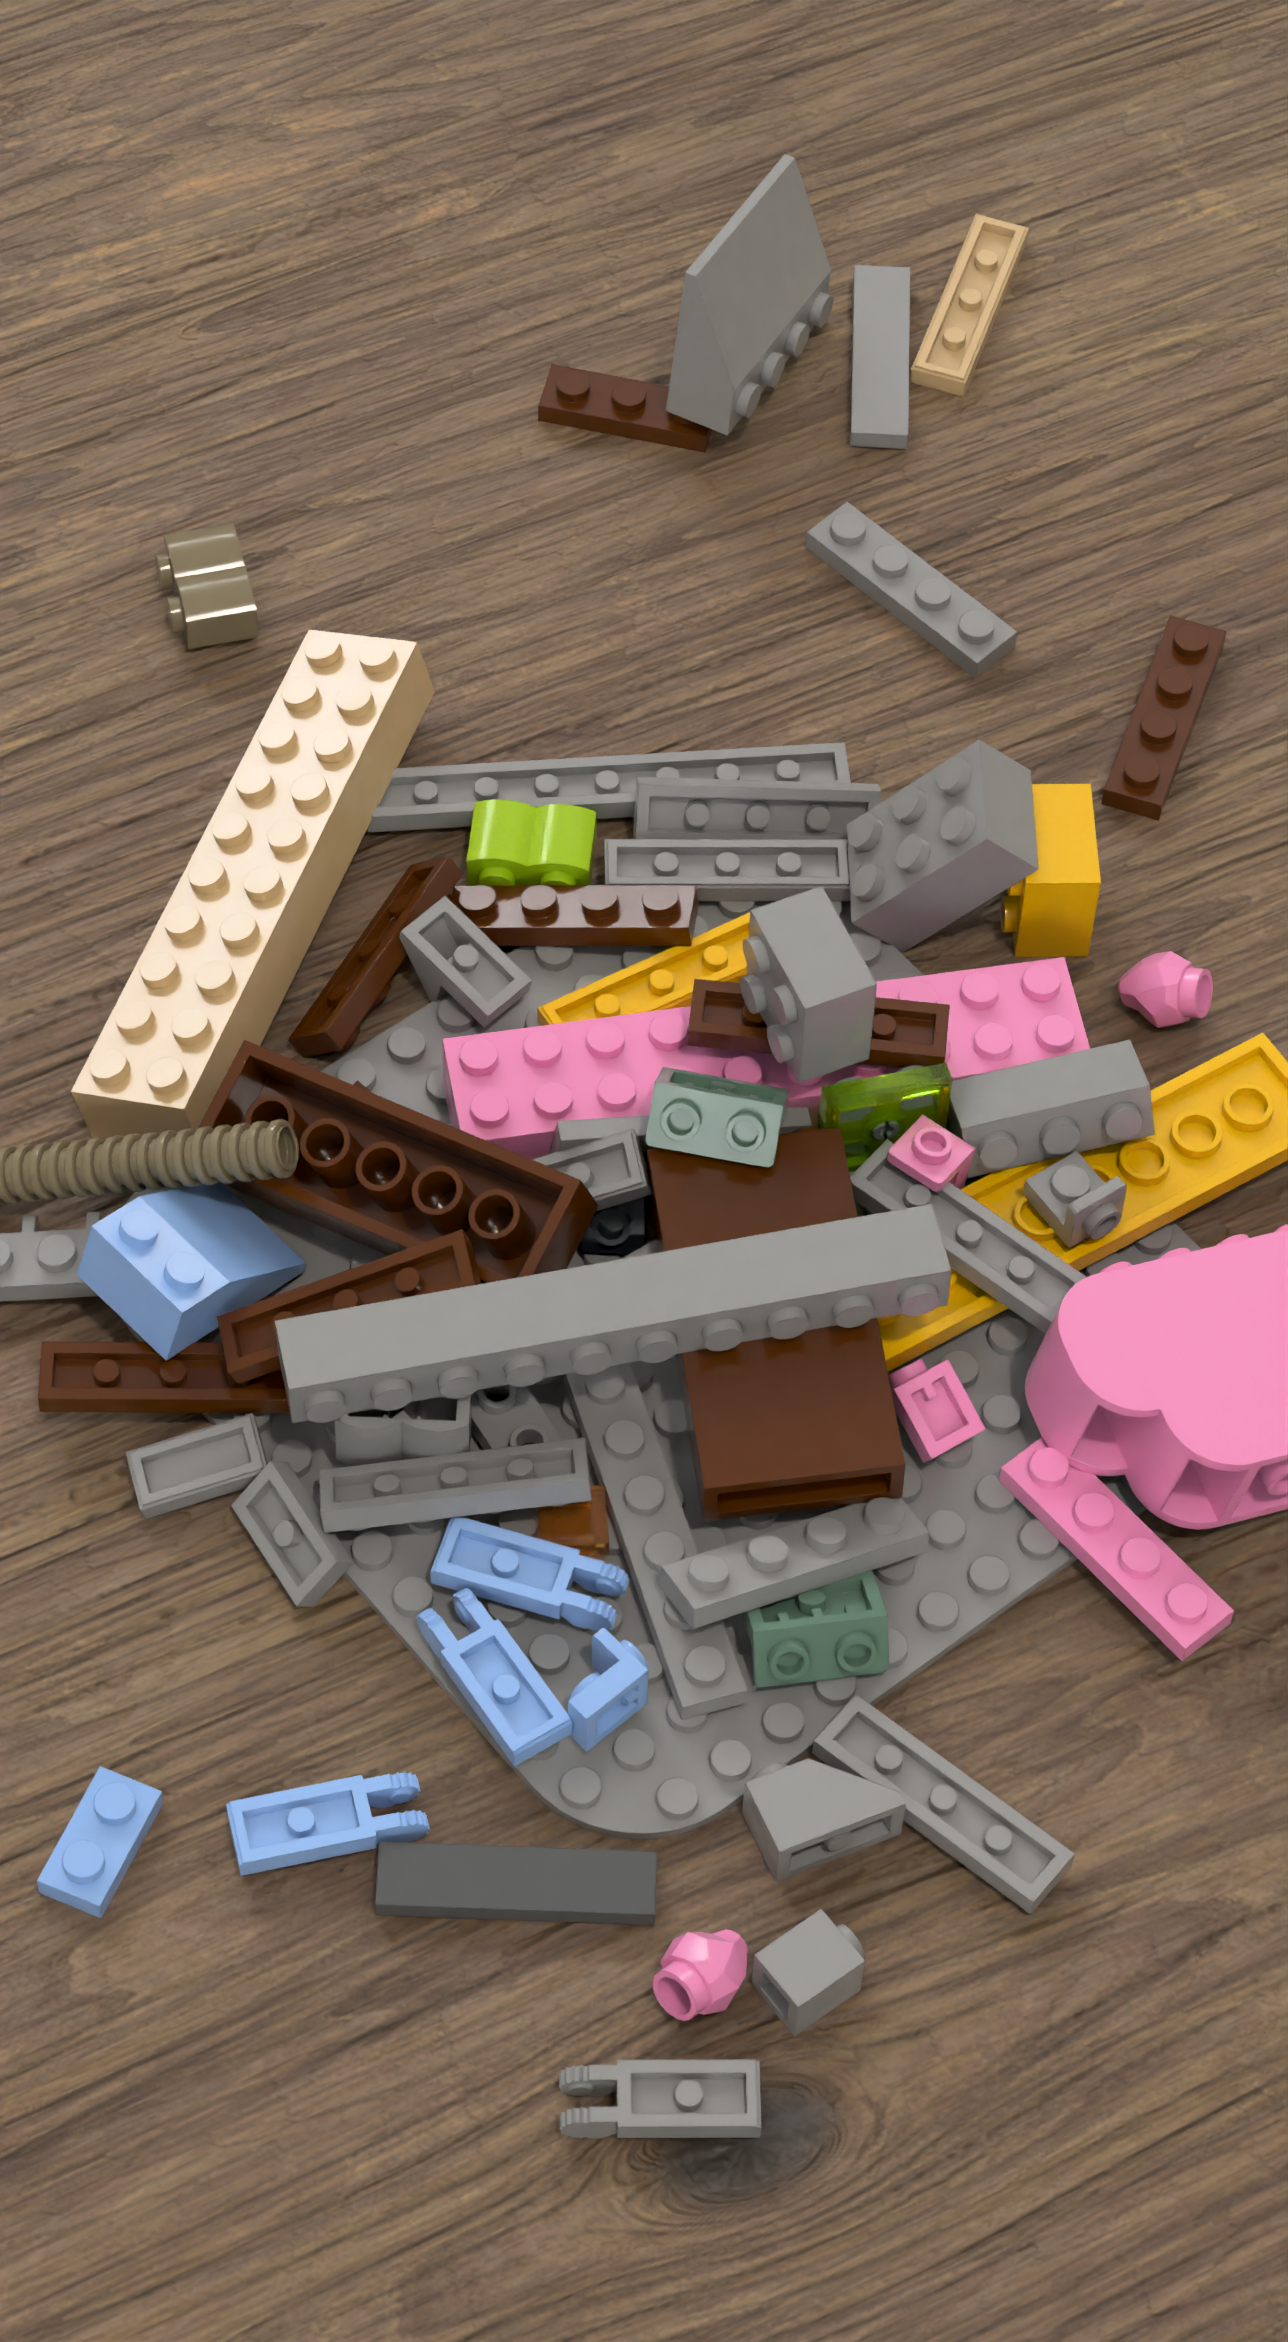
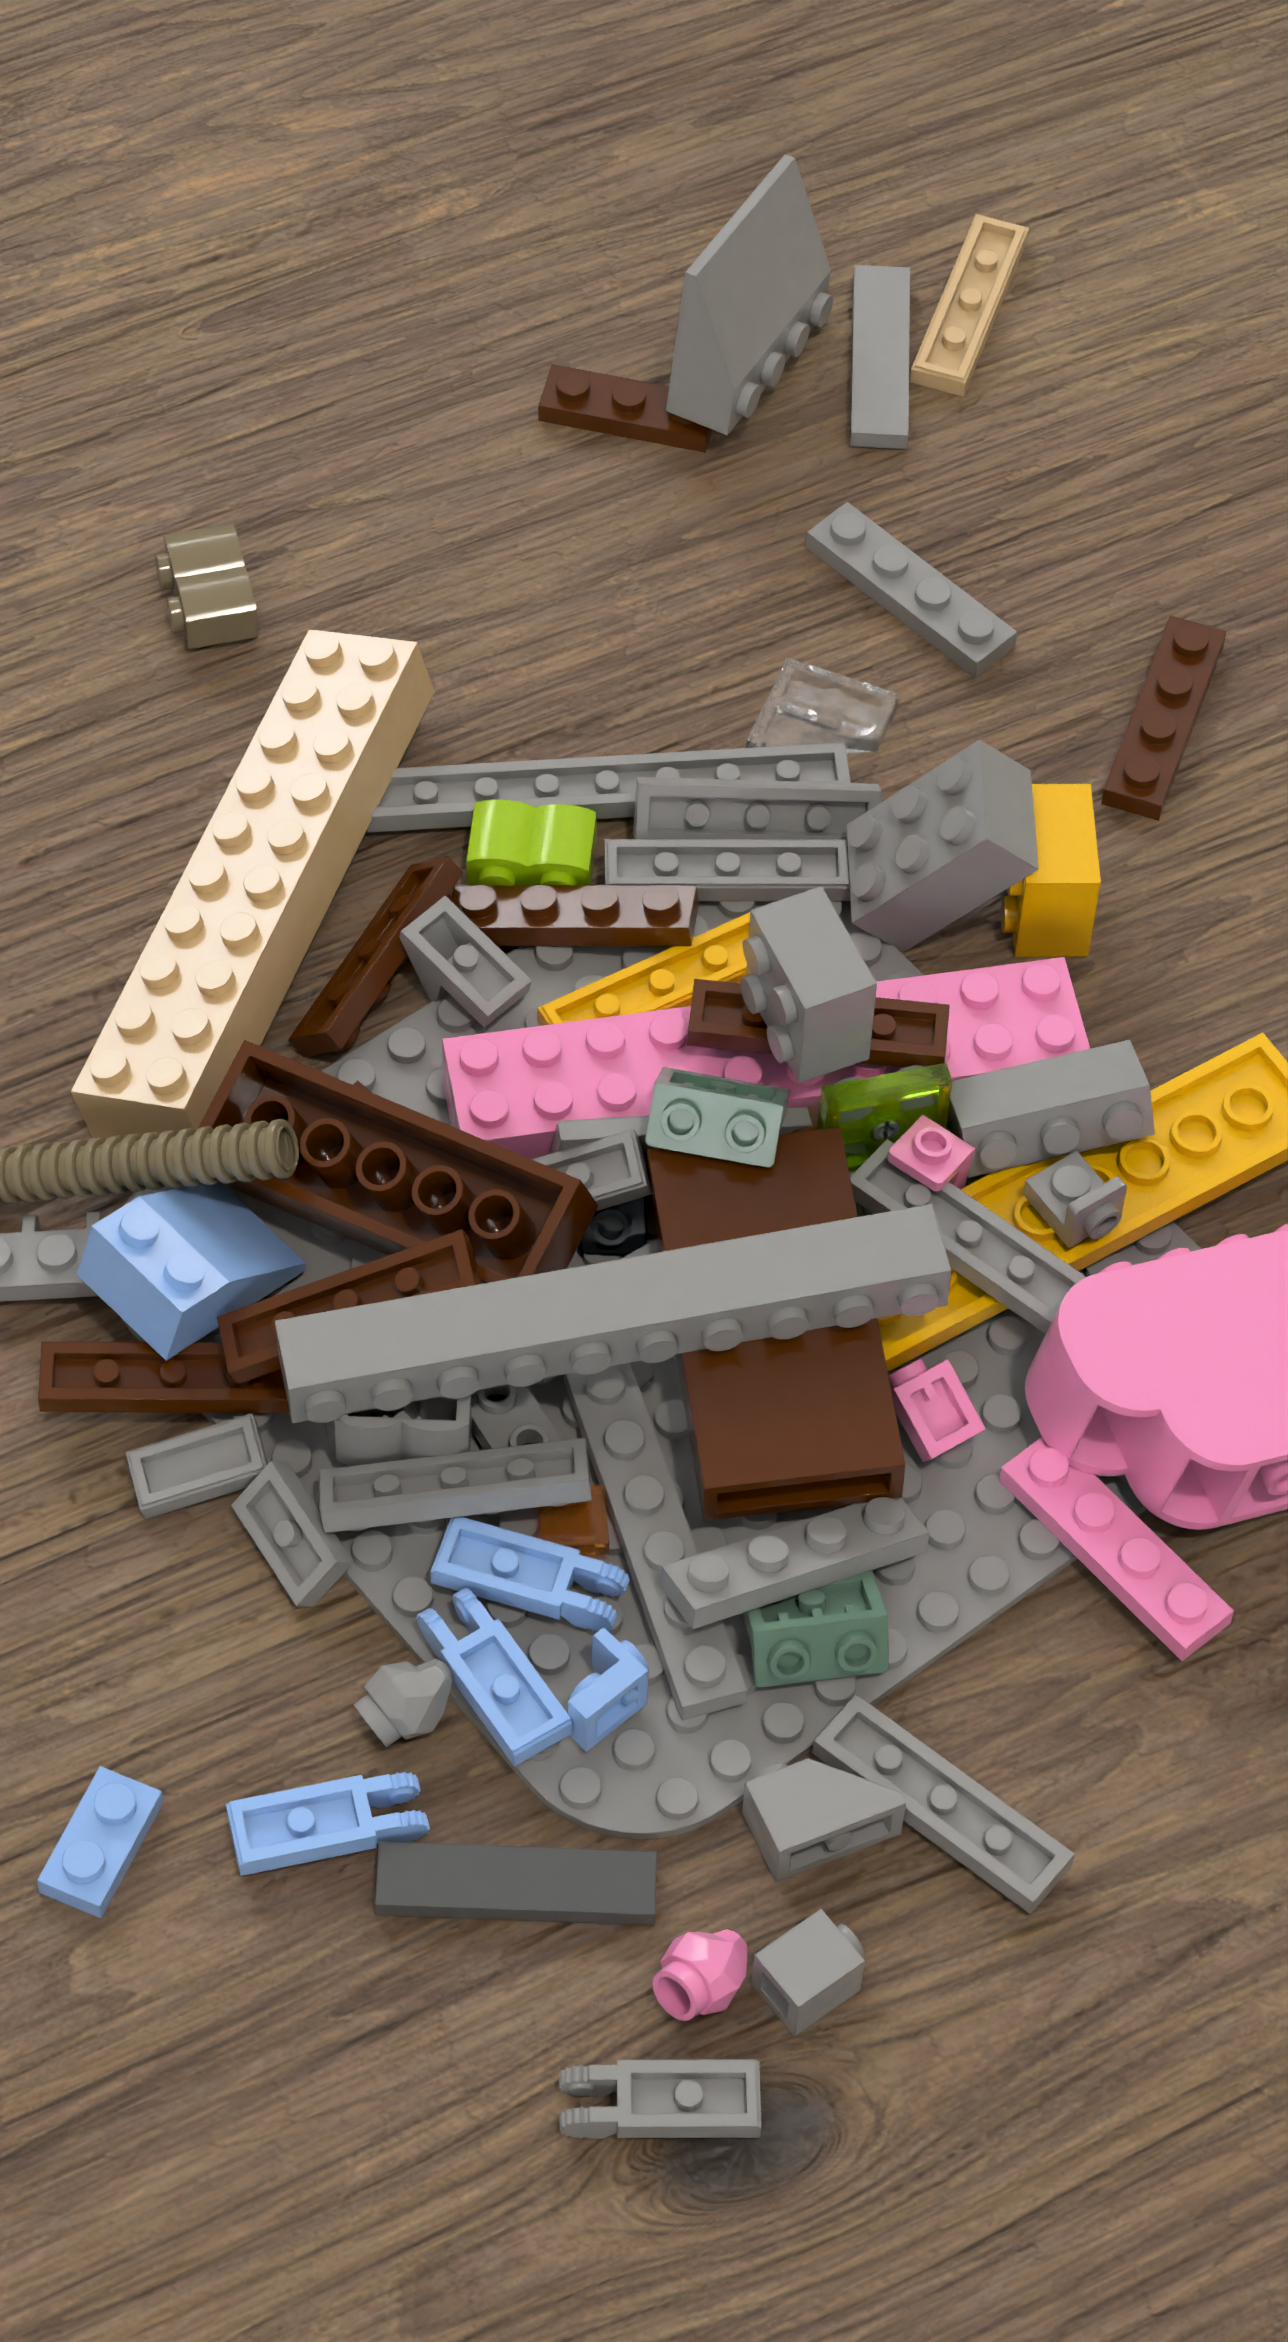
bright pink rock [1118,951,1213,1028] -> none
none -> light grey rock [353,1659,453,1747]
none -> clear wing [746,657,899,753]

